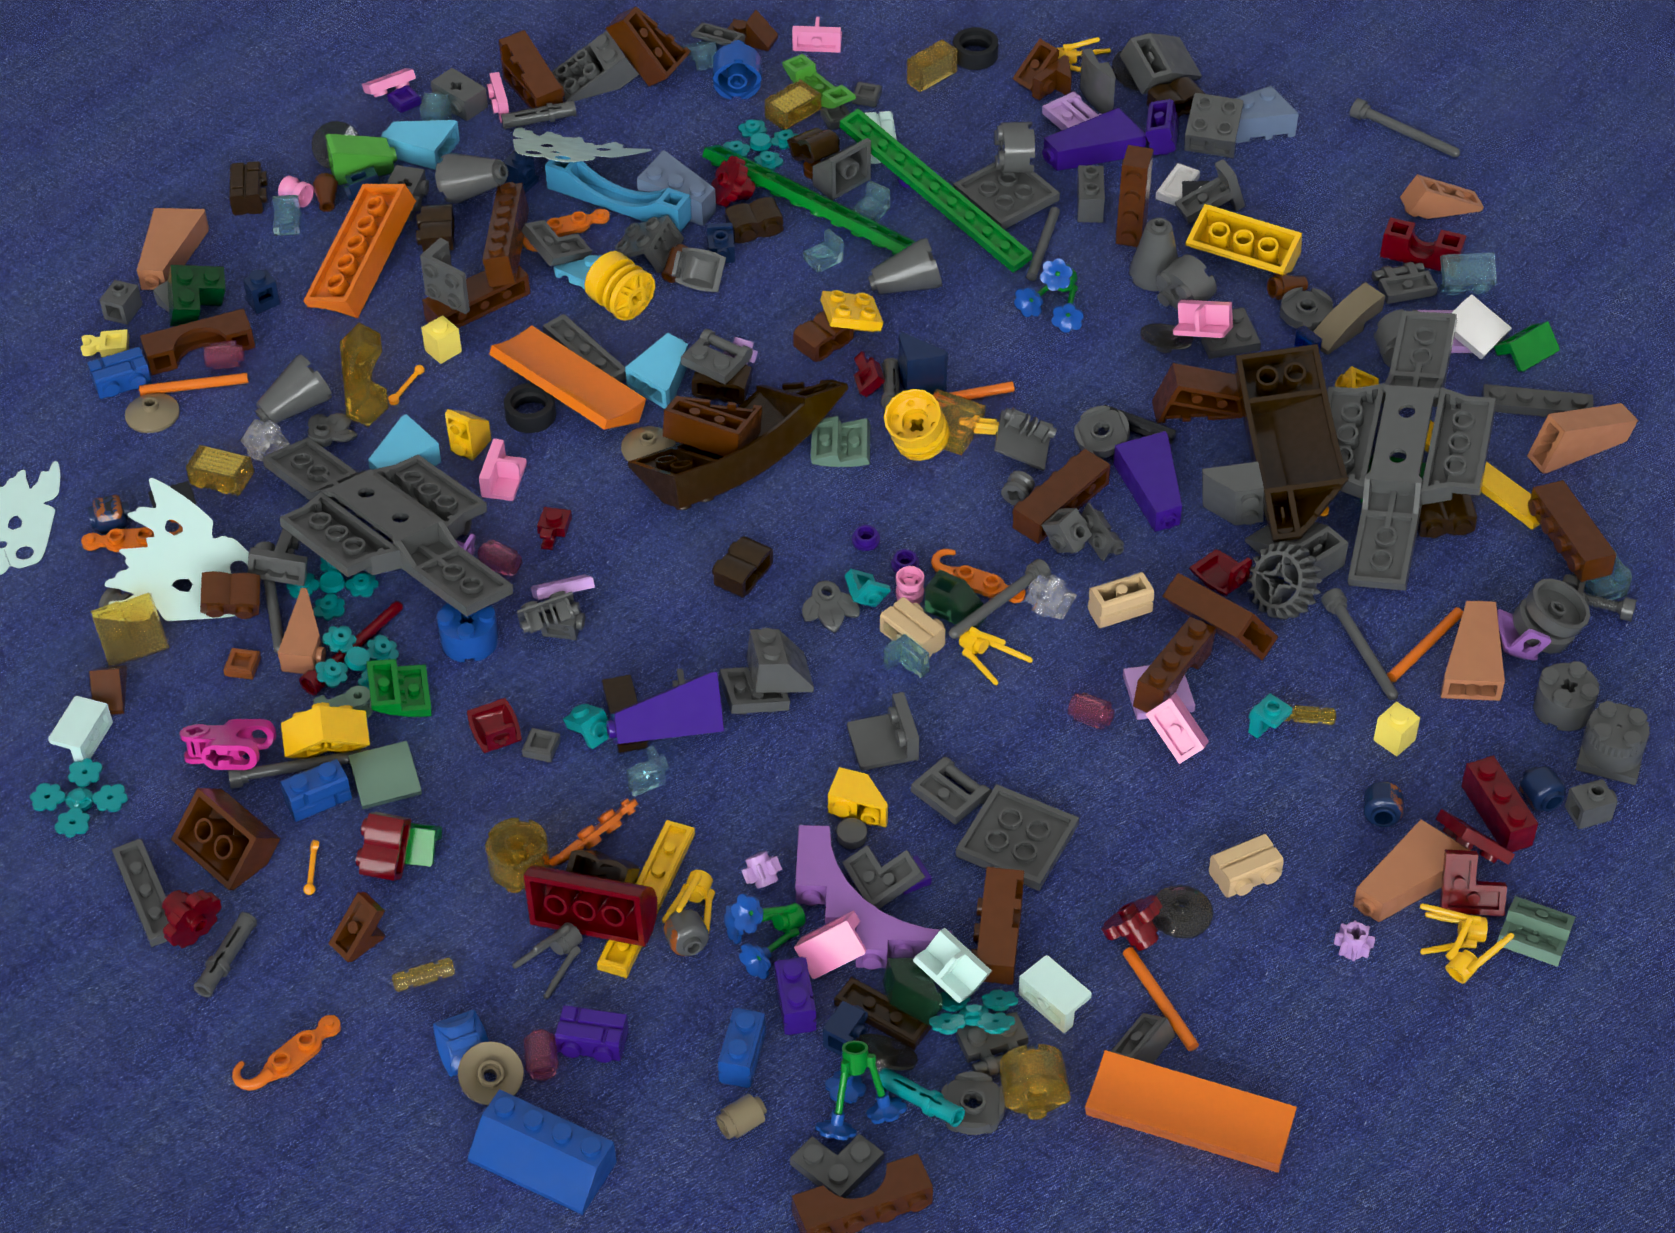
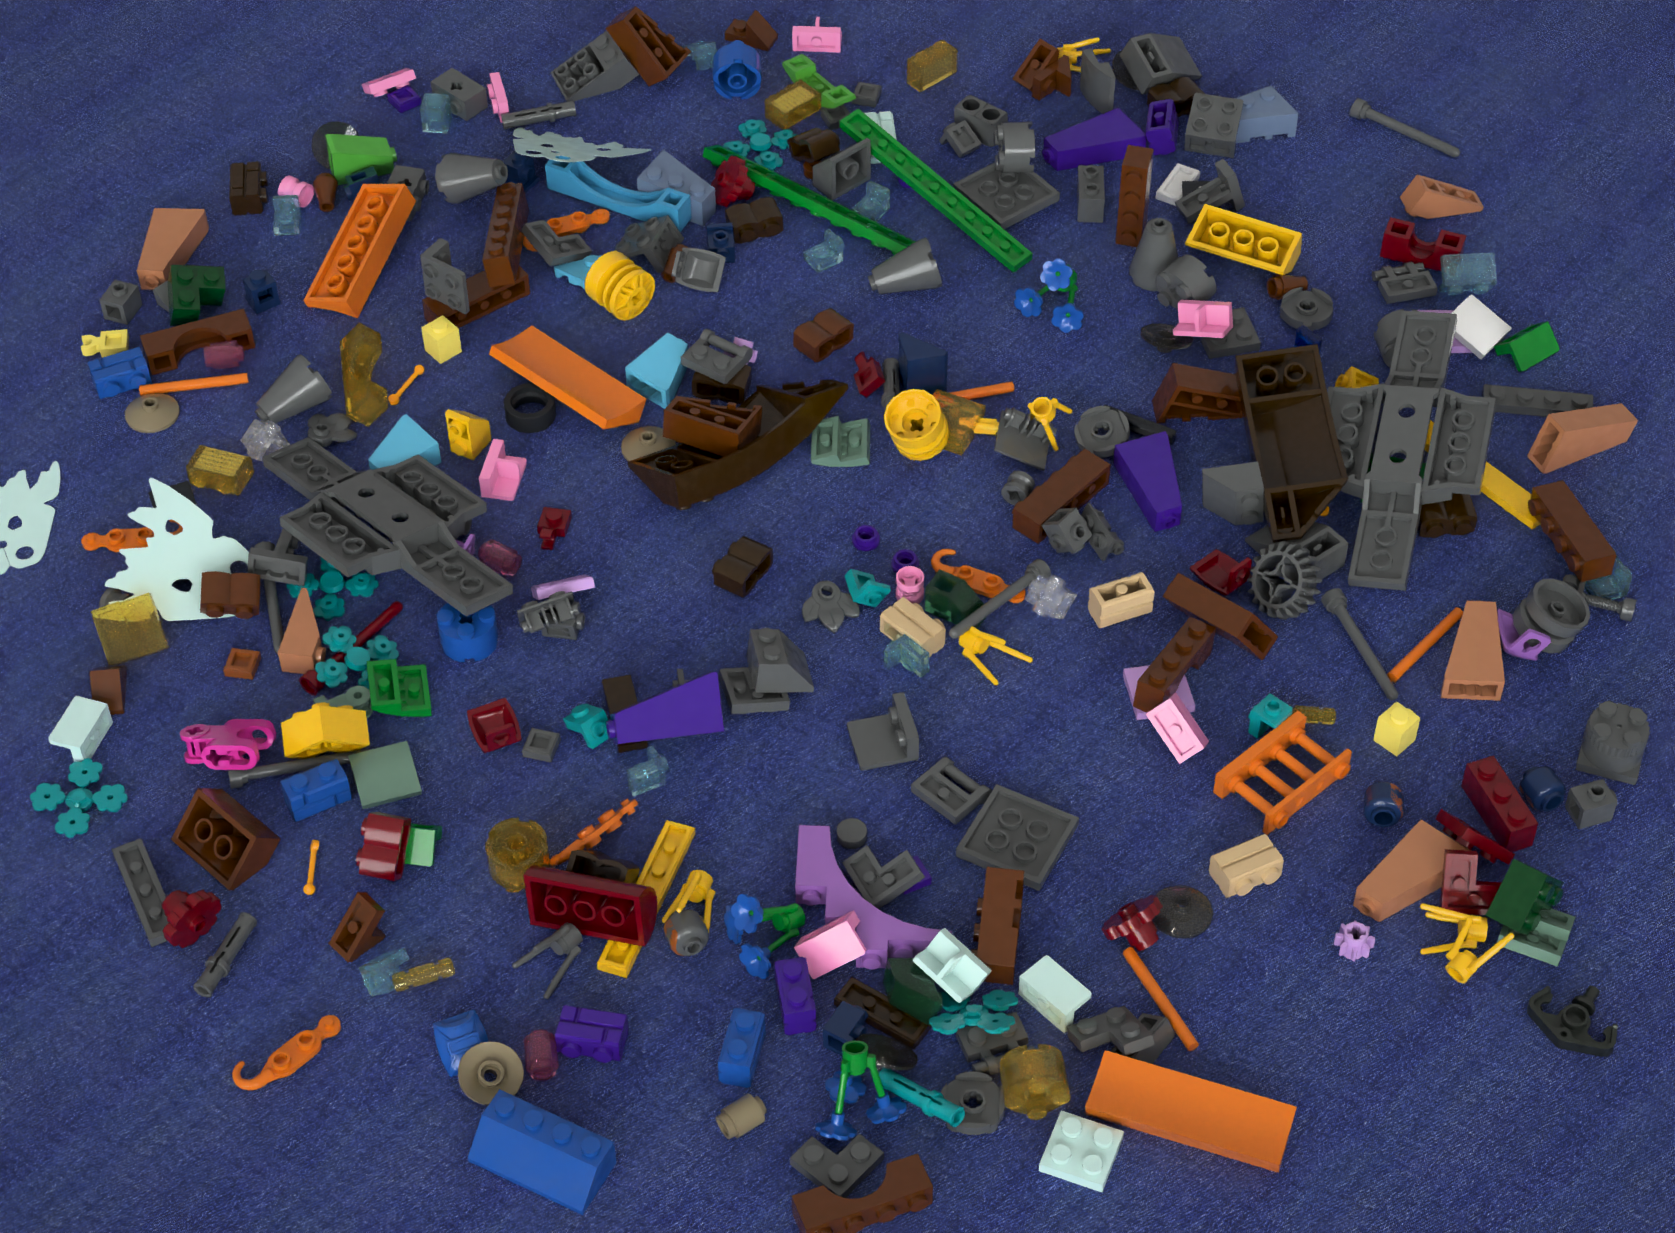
dark blue head [88,494,130,534] -> none
medium azure slope [381,120,460,170] -> none
dark brown brick [416,204,455,252] -> none
reddish brown wedge [499,30,565,109] -> none
dark grey plate [543,314,626,382] -> none
dark grey slope [691,22,745,46] -> none
lavender gear [741,851,782,889] -> none
yellow plate [820,290,883,332] -> none
yellow slope [828,767,888,828] -> none
black tyre [953,27,998,70] -> none
dark grey bar [1026,207,1060,281] -> none
lavender plate [1042,92,1101,130] -> none
clear pink brick [1068,692,1115,730] -> none
dark tan slope [1308,282,1385,355] -> none
dark grey brick [1533,661,1599,731] -> none
none -> clear light blue bracket [359,948,409,996]
none -> dark grey bracket [939,120,982,158]
none -> dark grey piece [954,95,1008,147]
none -> yellow plant [1028,397,1072,451]
none -> light aqua plate [1039,1110,1124,1192]
none -> dark grey plate [1066,1006,1154,1056]
none -> orange fence [1213,710,1352,835]
none -> dark green brick [1486,859,1564,935]
none -> pearl dark grey piece [1527,986,1618,1057]

